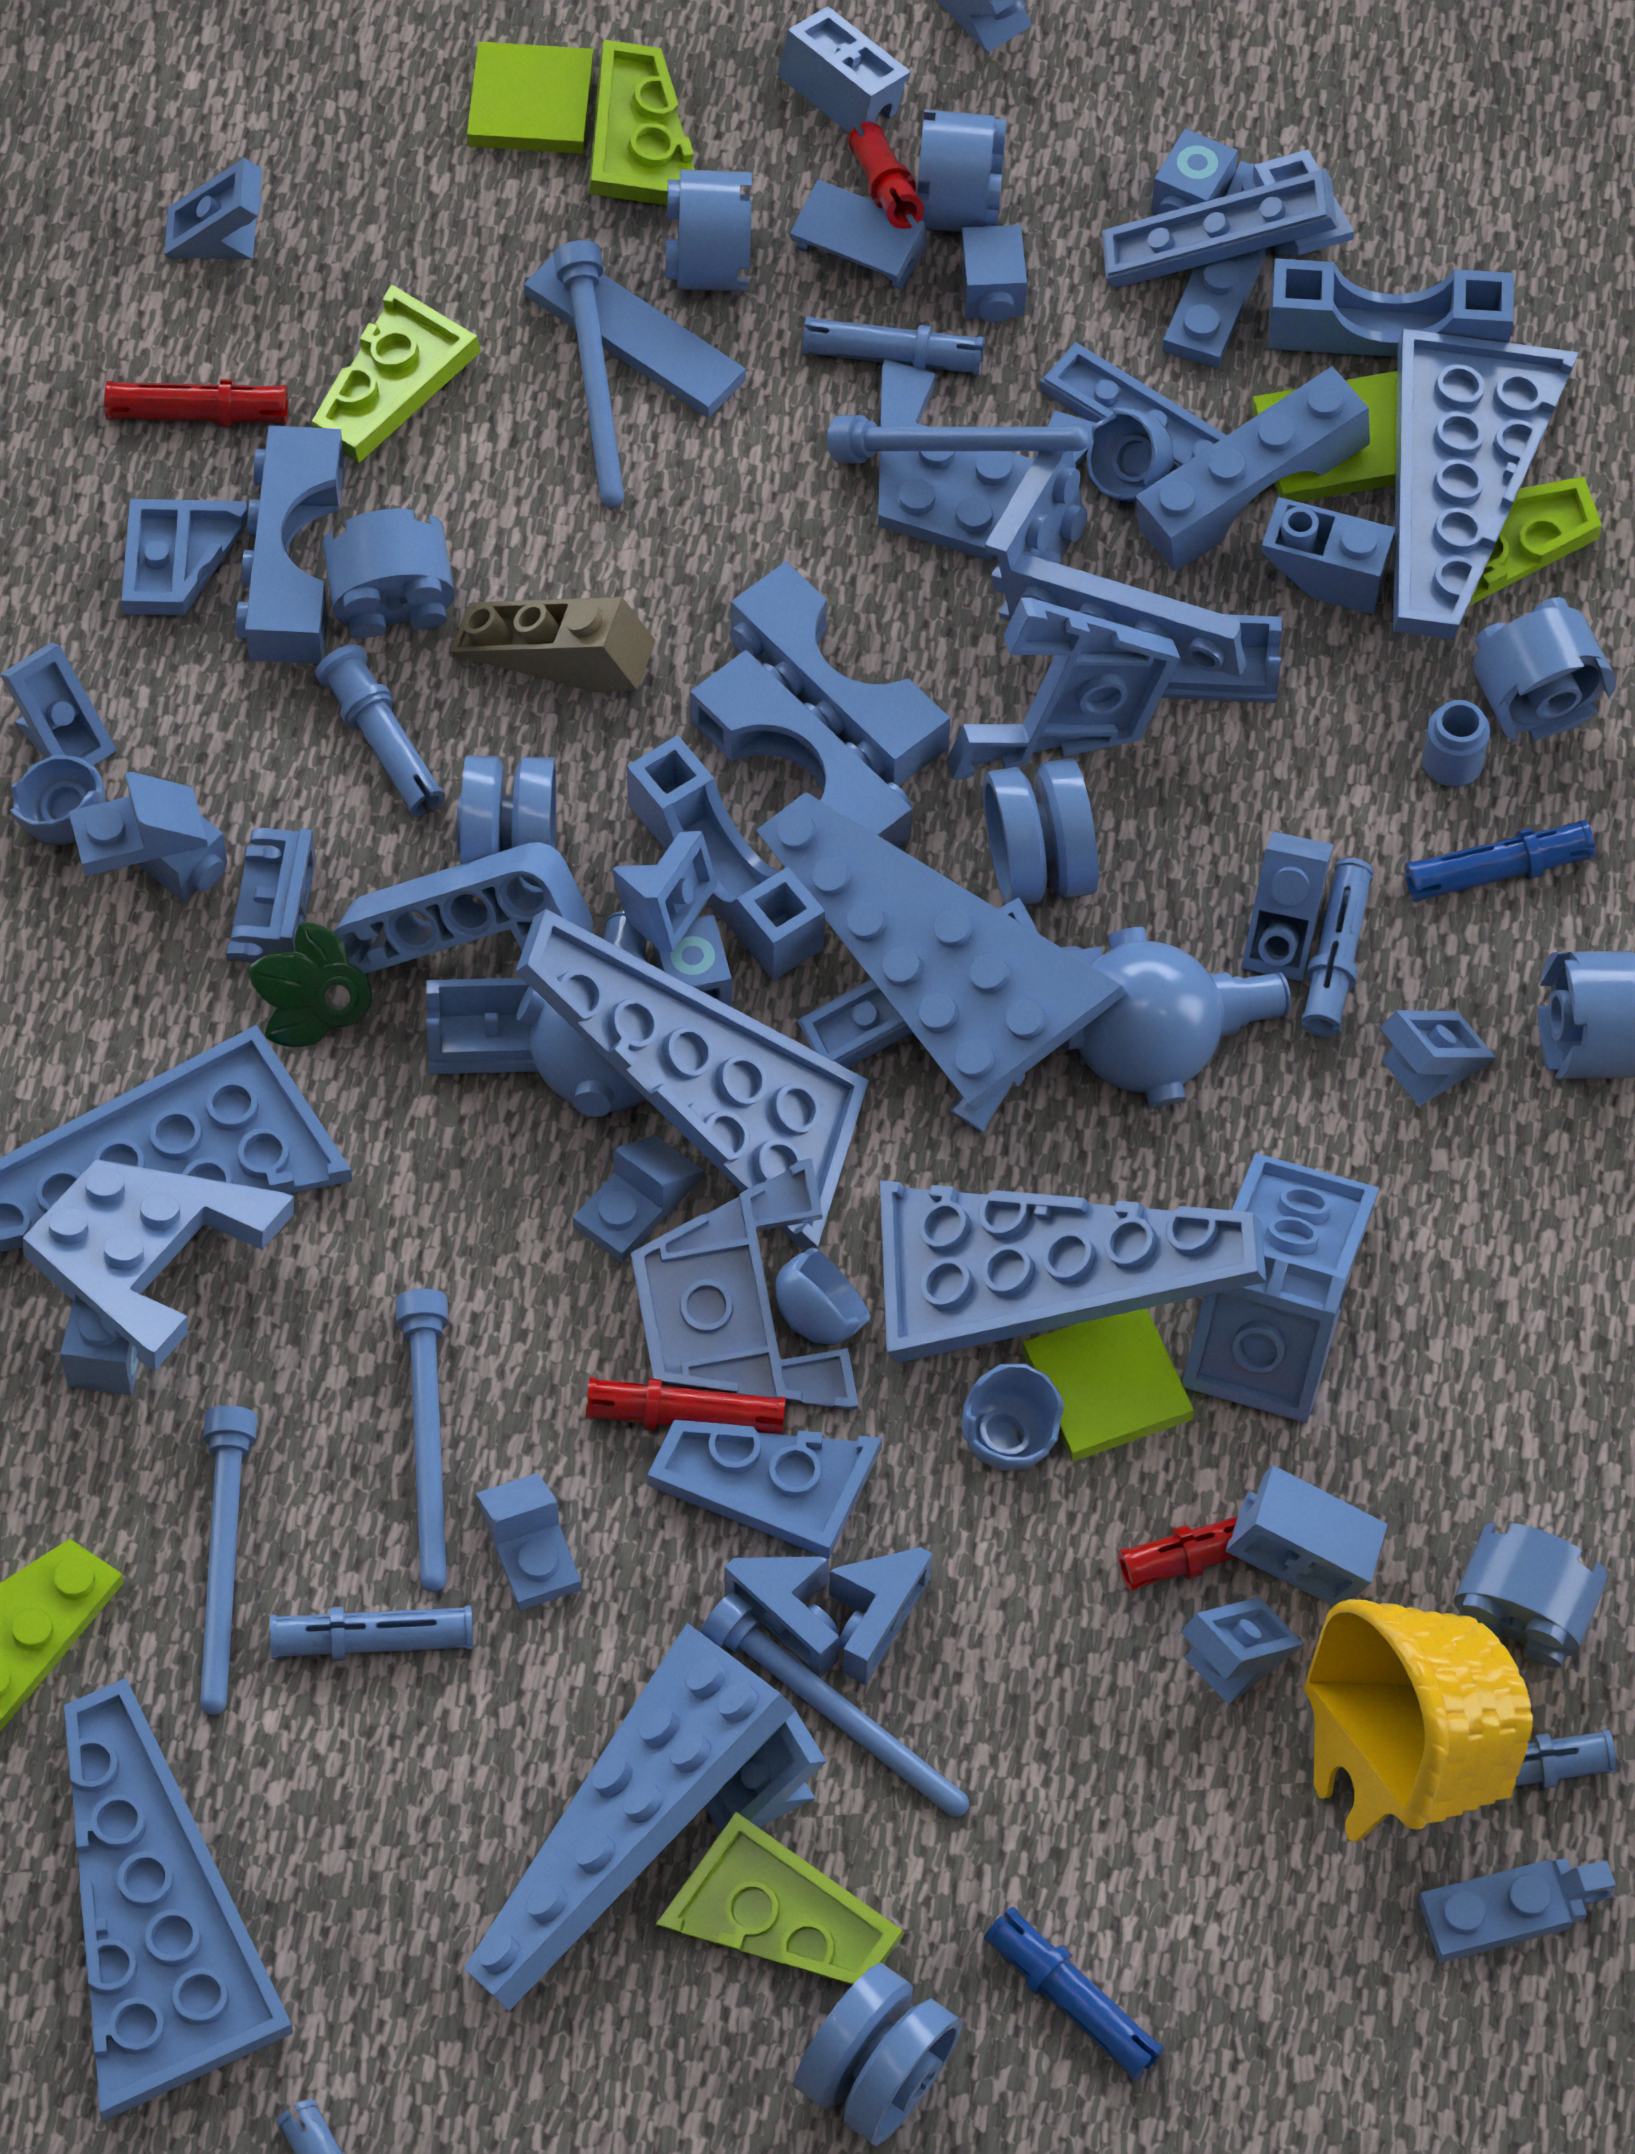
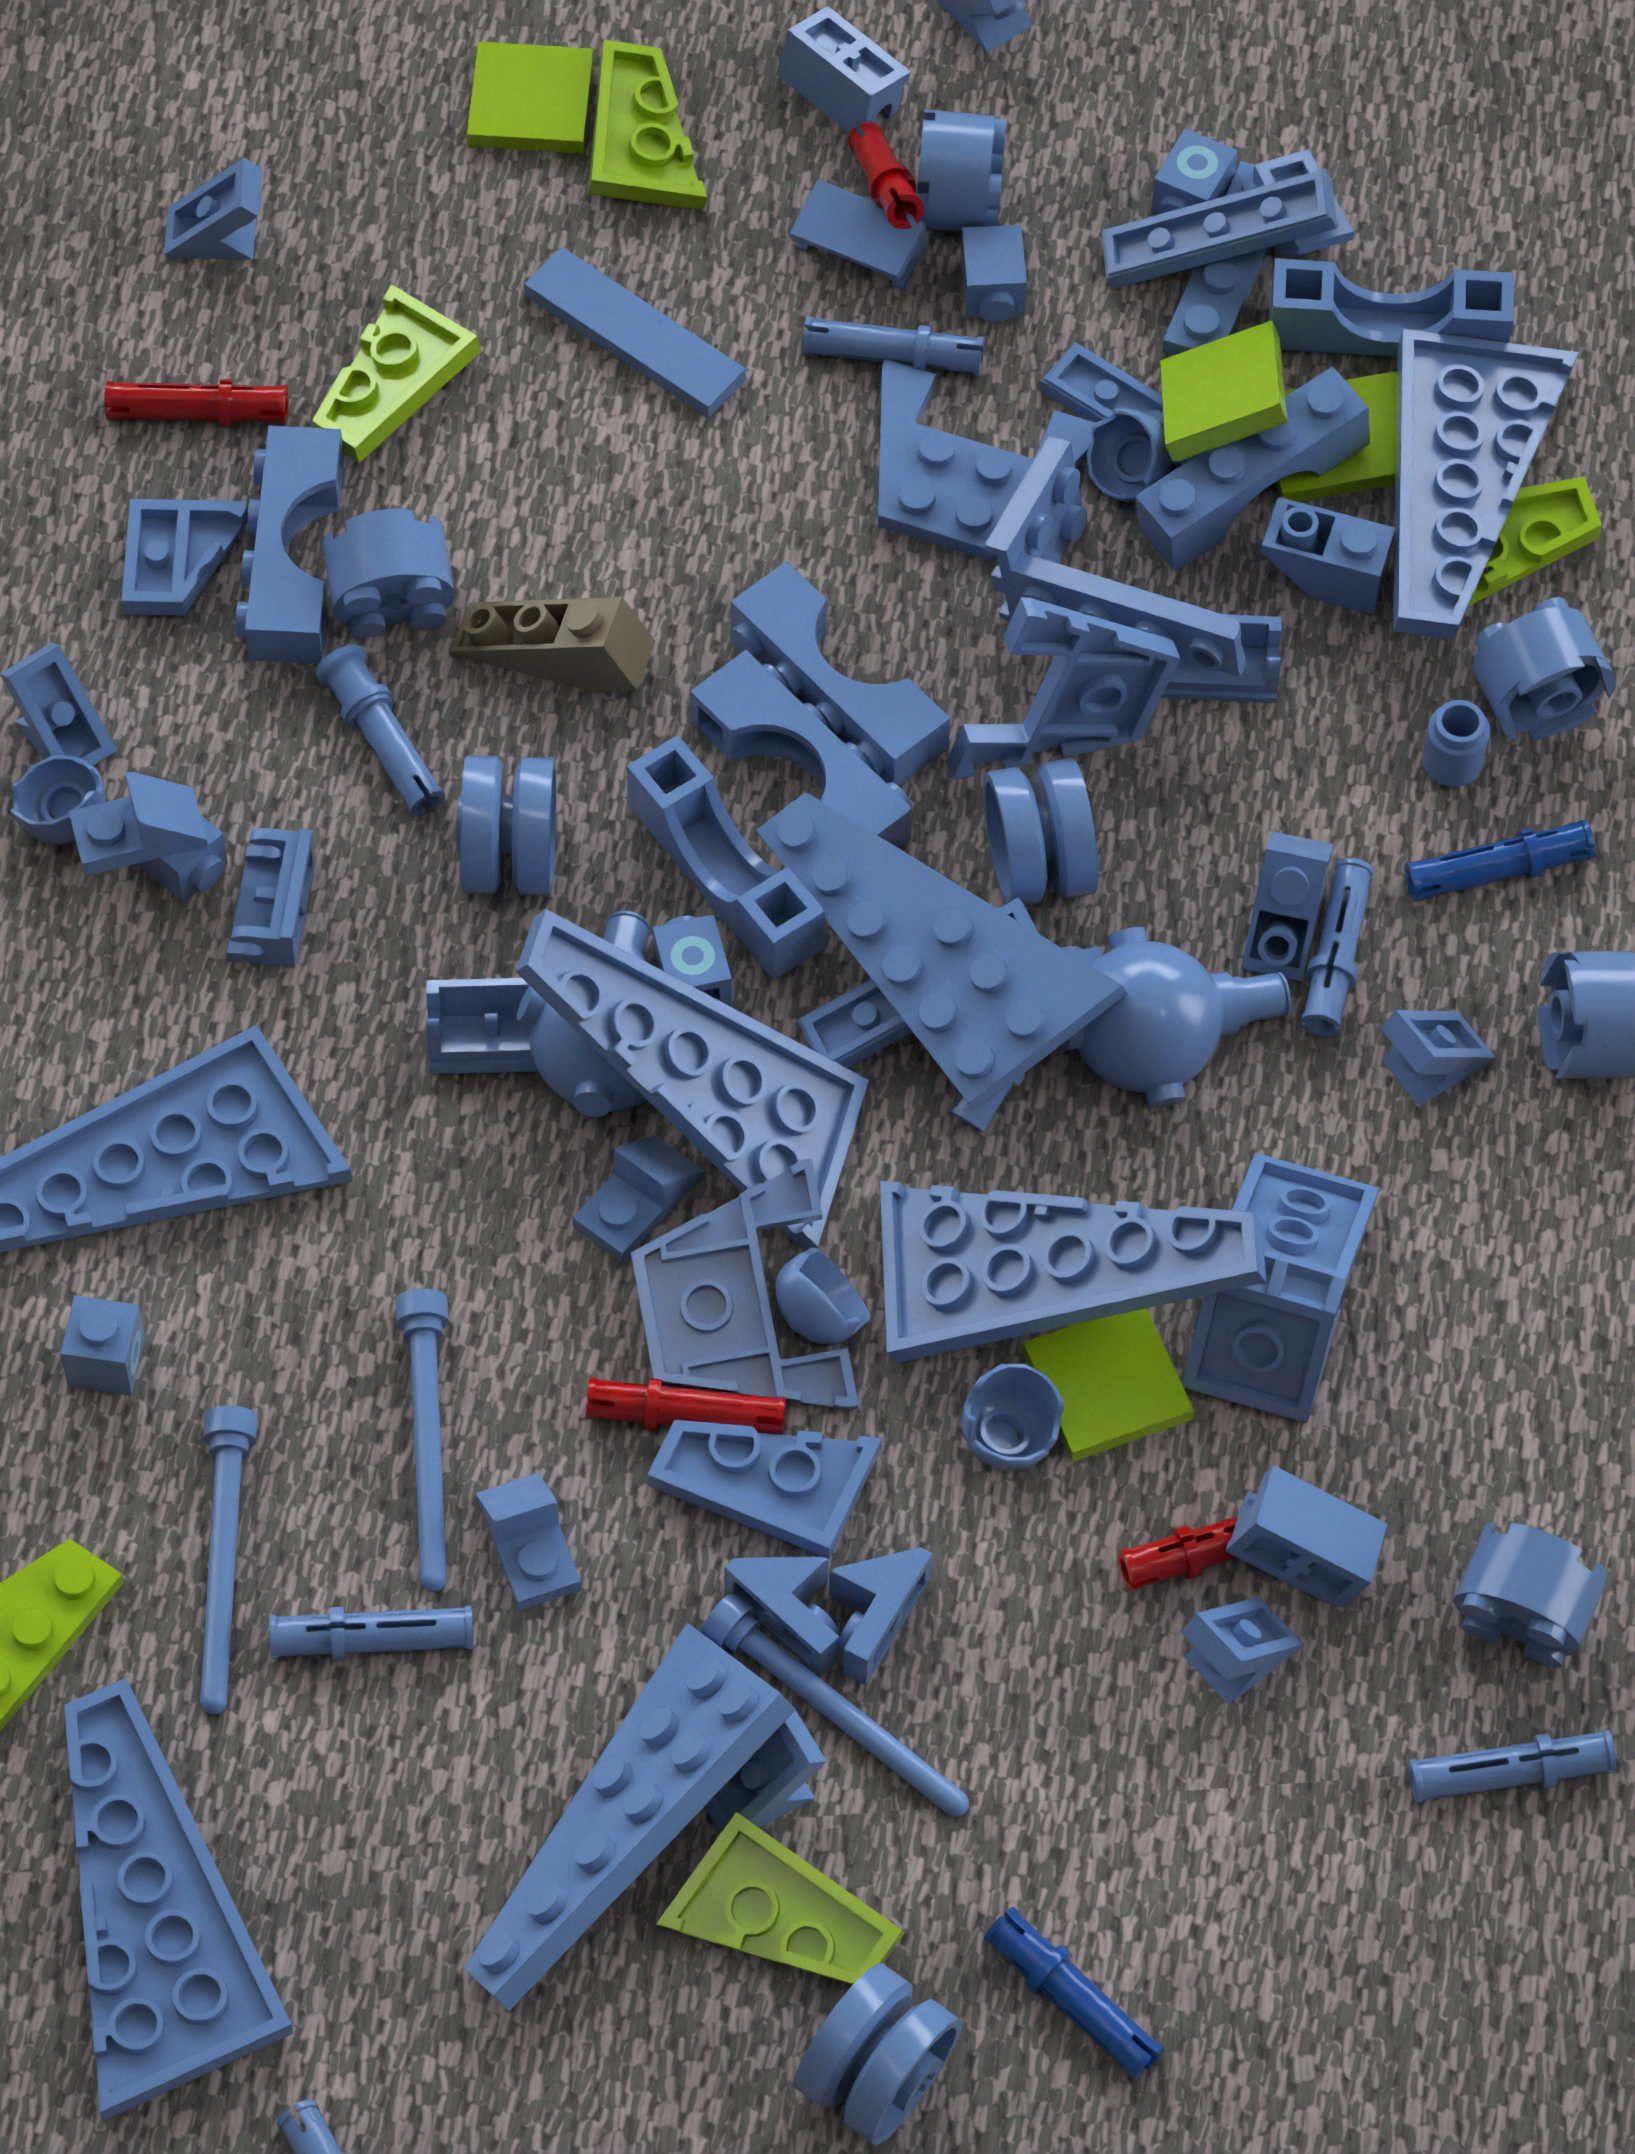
medium blue wing [23,1159,294,1371] -> none
dark green plate [247,922,373,1047] -> none
medium blue beam [334,842,594,973] -> none
medium blue piece [553,240,624,508] -> none
medium blue slope [612,831,718,952] -> none
medium blue brick [665,170,752,291] -> none
medium blue piece [827,415,1089,463] -> none
yellow piece [1303,1599,1533,1842] -> none
medium blue hinge [1418,1858,1616,1963] -> none
none -> lime tile [1160,320,1287,462]

